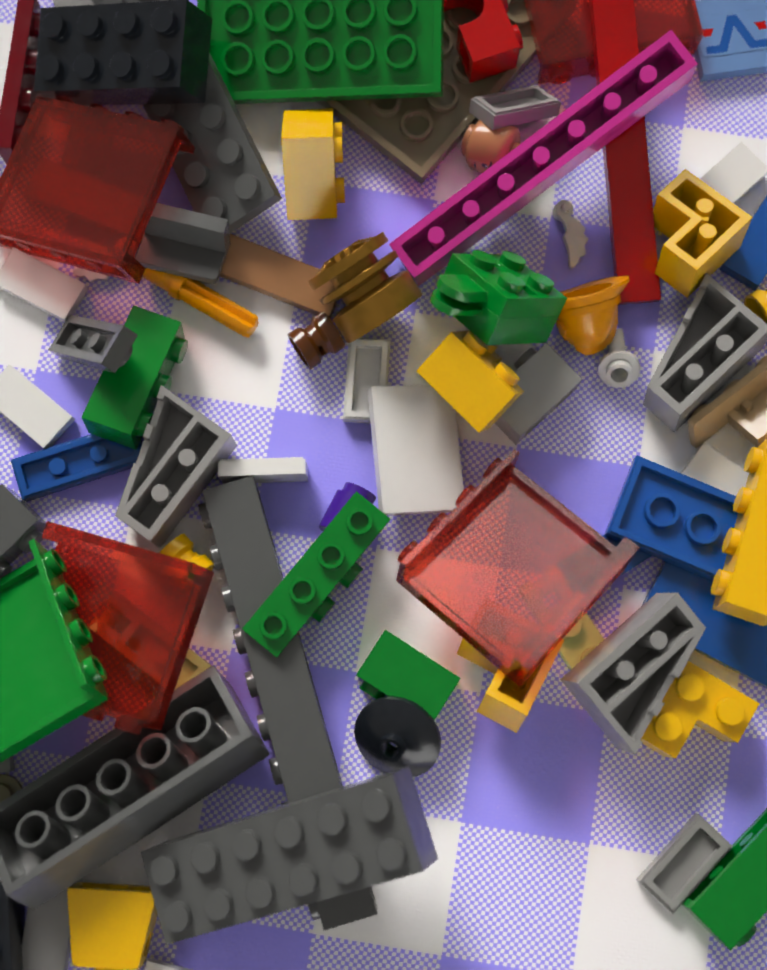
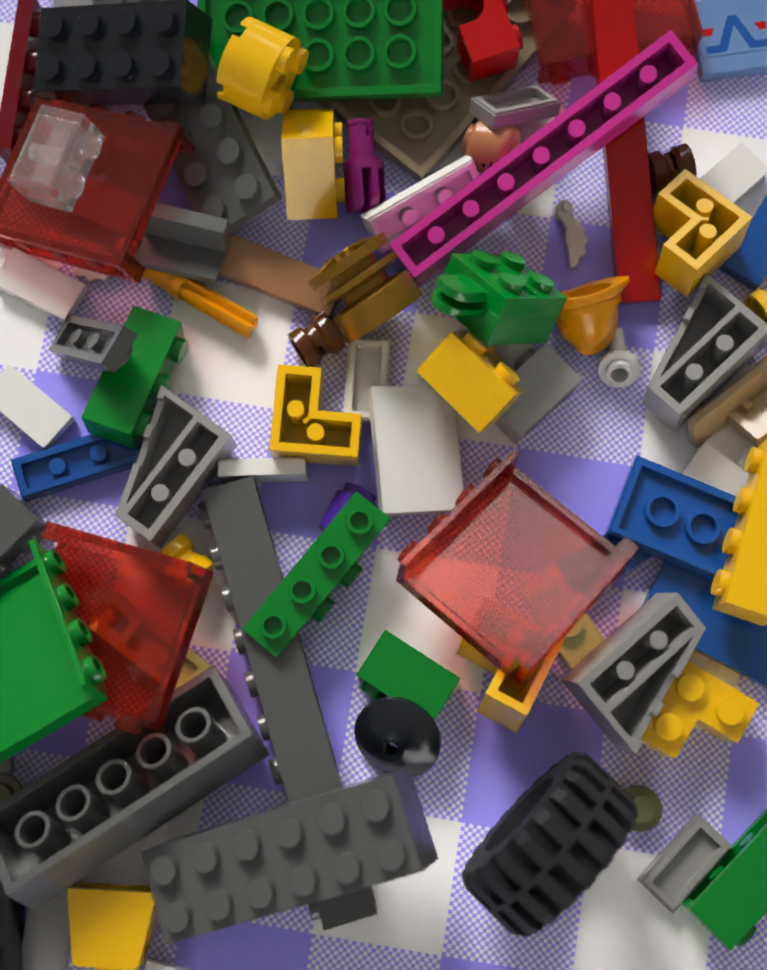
none -> clear brick [7,104,105,213]
none -> yellow brick [216,17,309,120]
none -> yellow brick [269,364,362,467]
none -> magenta arm [343,118,386,213]
none -> tile [360,155,479,254]
none -> black tyre [462,751,638,937]
none -> olive plate [625,785,662,832]
none -> reddish brown wheel [648,143,697,194]

